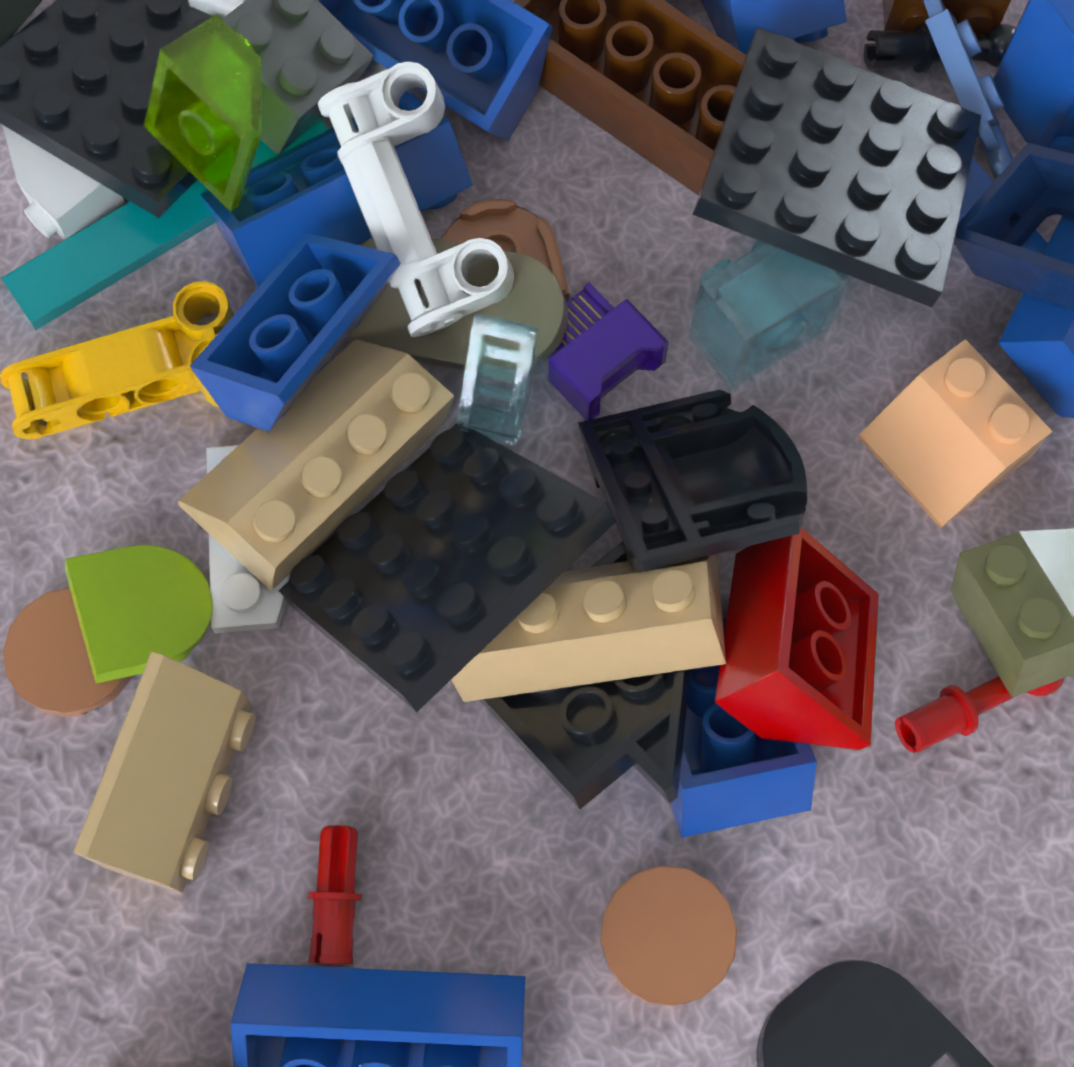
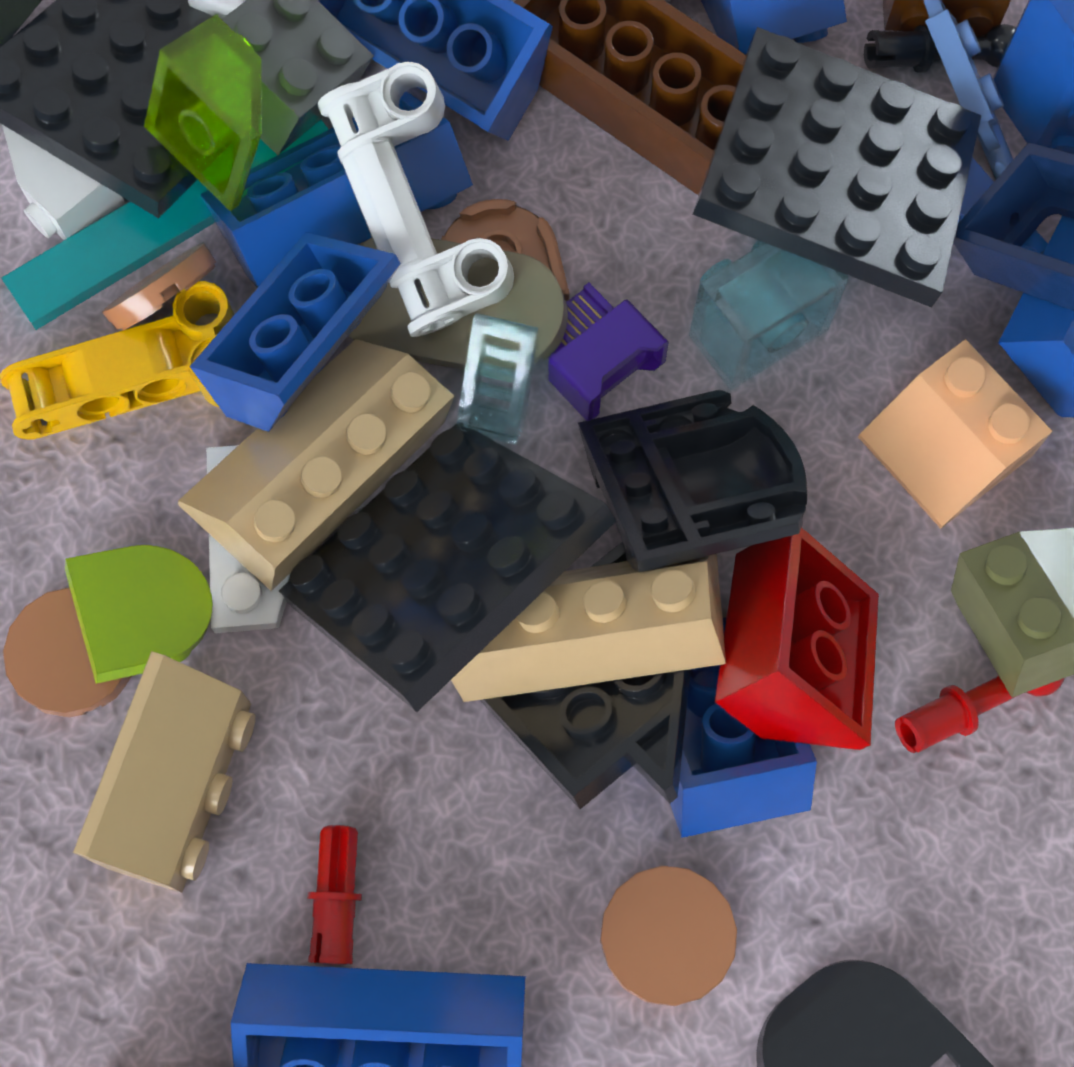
none -> nougat tile [102,242,216,330]

